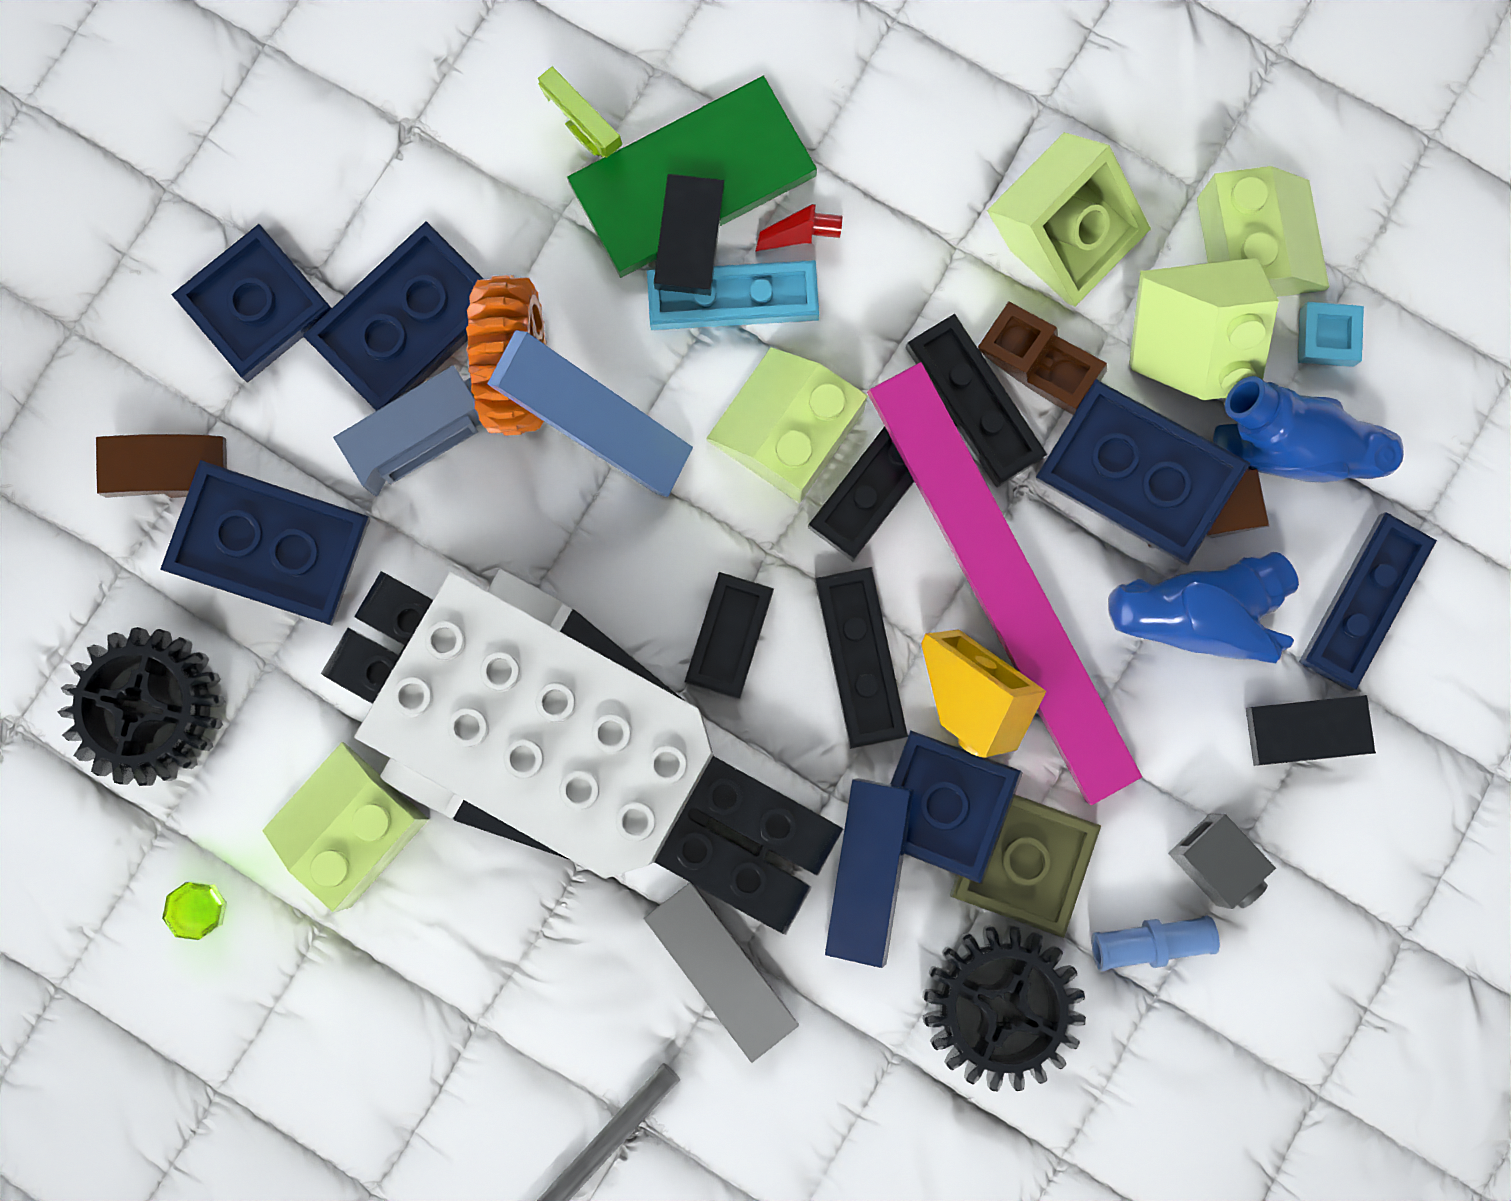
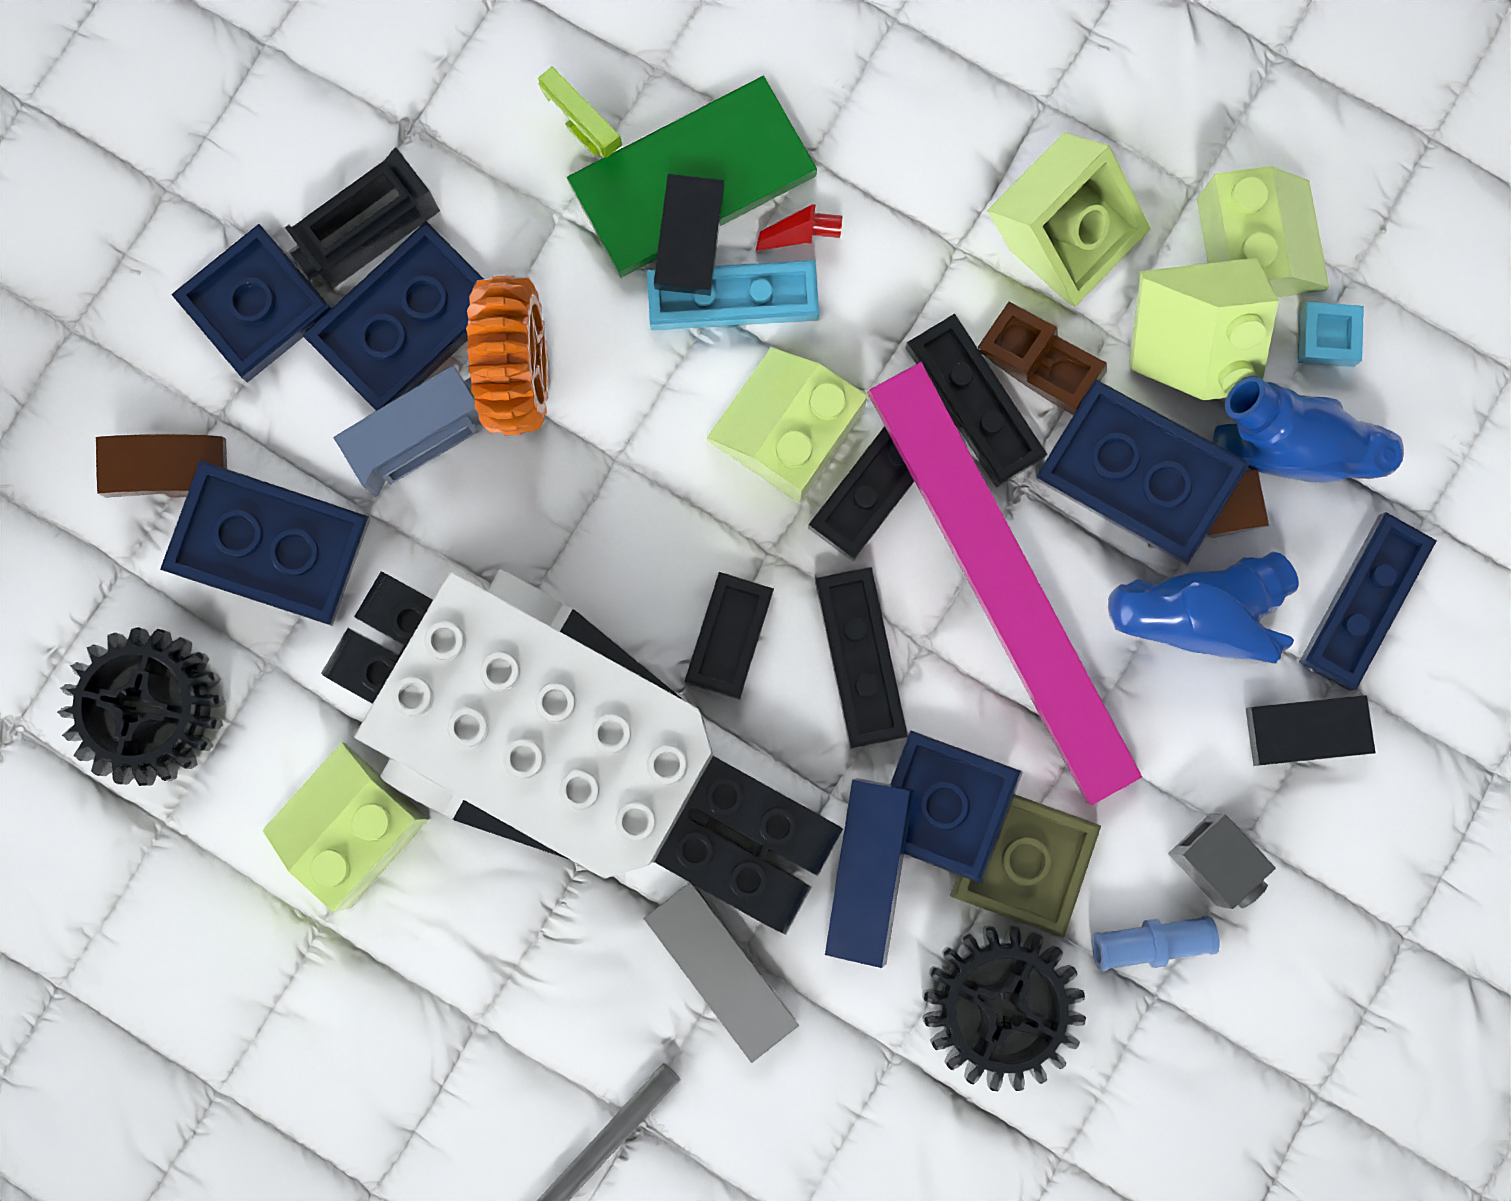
clear neon green tile [162,881,227,940] -> none
medium blue tile [487,330,693,497] -> none
yellow slope [921,629,1046,758] -> none
none -> black window [284,147,440,289]

